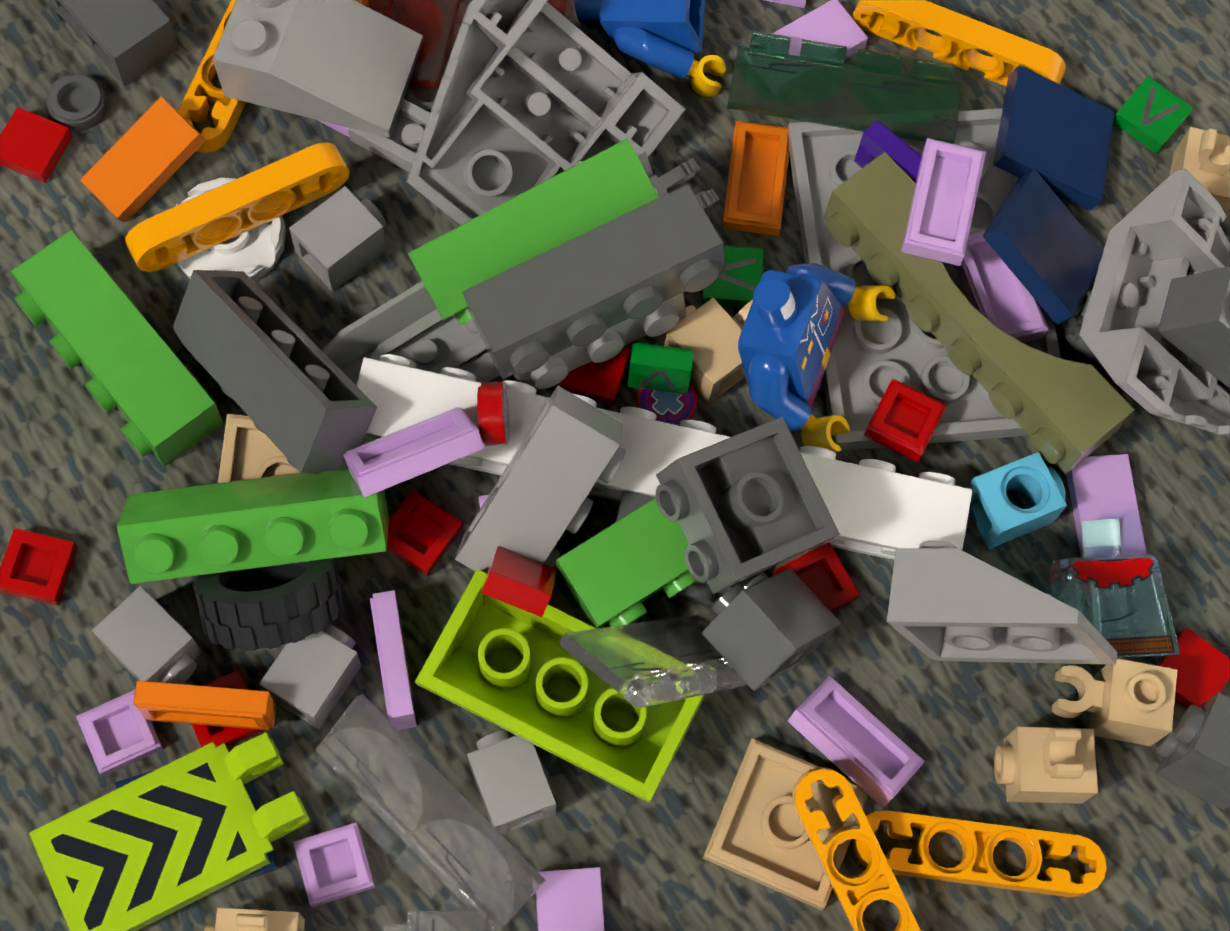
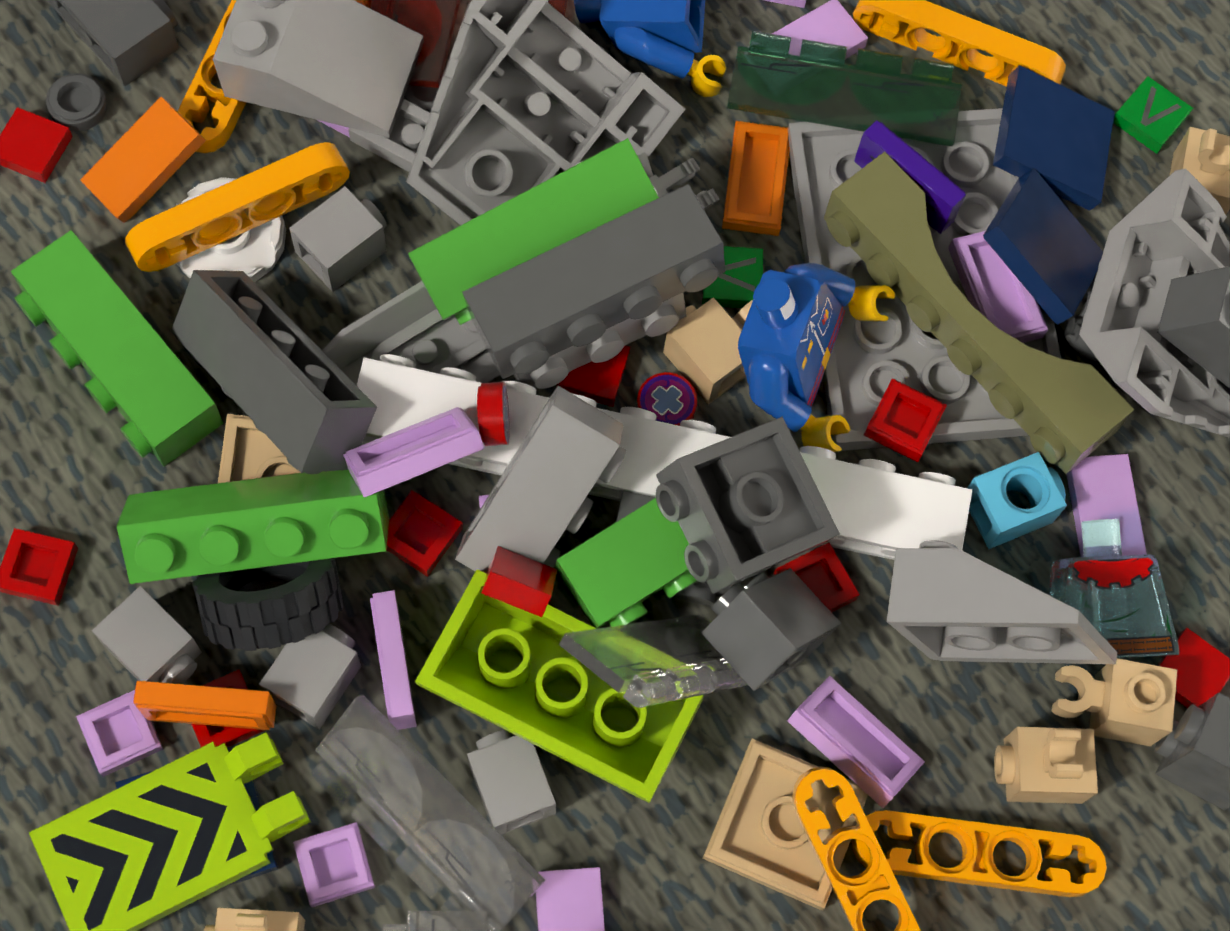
green tile [628,343,694,394] -> none
lavender tile [901,138,986,266] -> none

